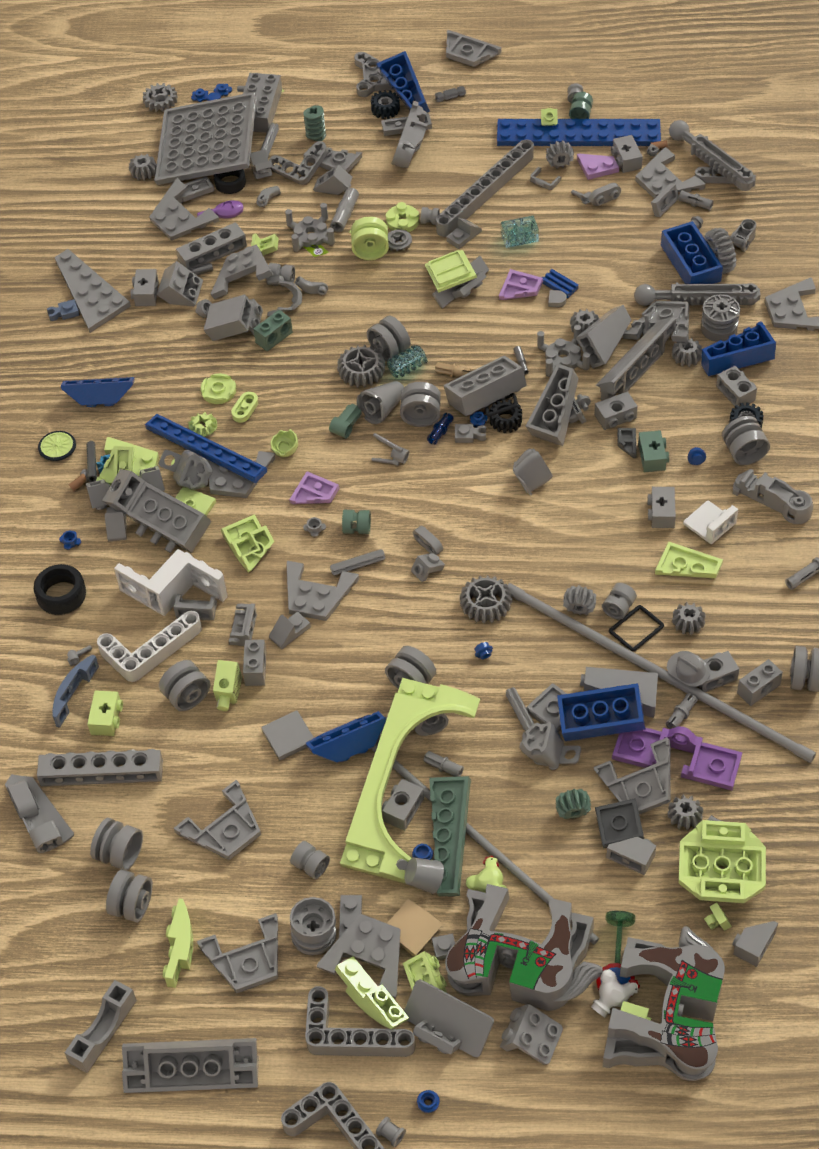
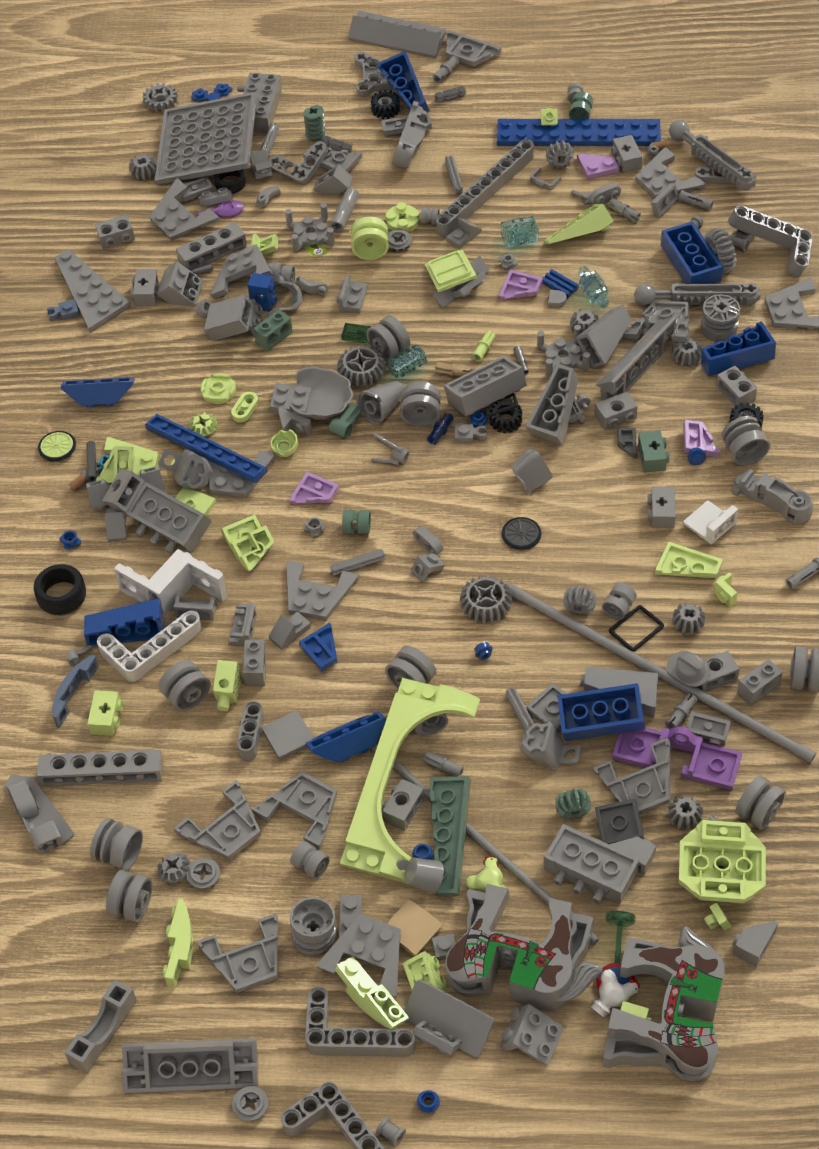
none -> blue wedge [84,598,165,646]
none -> light grey brick [95,215,135,249]
none -> light grey gear [157,851,190,883]
none -> light grey gear [186,858,220,890]
none -> light grey plate [199,188,232,206]
none -> light grey gear [232,1086,269,1123]
none -> light grey beam [237,701,264,761]
none -> blue brick [248,273,277,312]
none -> light grey wing [252,772,337,850]
none -> light grey animal [270,367,353,420]
none -> light grey slope [278,407,312,436]
none -> blue wing [299,623,337,672]
none -> flat silver axle [322,135,352,153]
none -> light grey bracket [337,275,368,313]
none -> clear green tile [341,323,371,344]
none -> light grey slope [348,11,446,58]
none -> light grey pin [433,56,460,83]
none -> light grey axle [445,156,463,194]
none -> yellowish green axle [472,331,495,362]
none -> light grey plate [498,253,518,270]
none -> dark grey wheel [502,517,542,550]
none -> yellowish green wedge [543,204,614,244]
none -> light grey piece [544,824,640,904]
none -> clear light blue piece [578,266,609,308]
none -> light grey pin [608,198,641,223]
none -> lavender wing [683,420,721,457]
none -> light grey bracket [686,711,731,747]
none -> yellowish green bracket [714,573,737,608]
none -> light grey beam [728,205,812,277]
none -> light grey wheel [735,775,786,830]

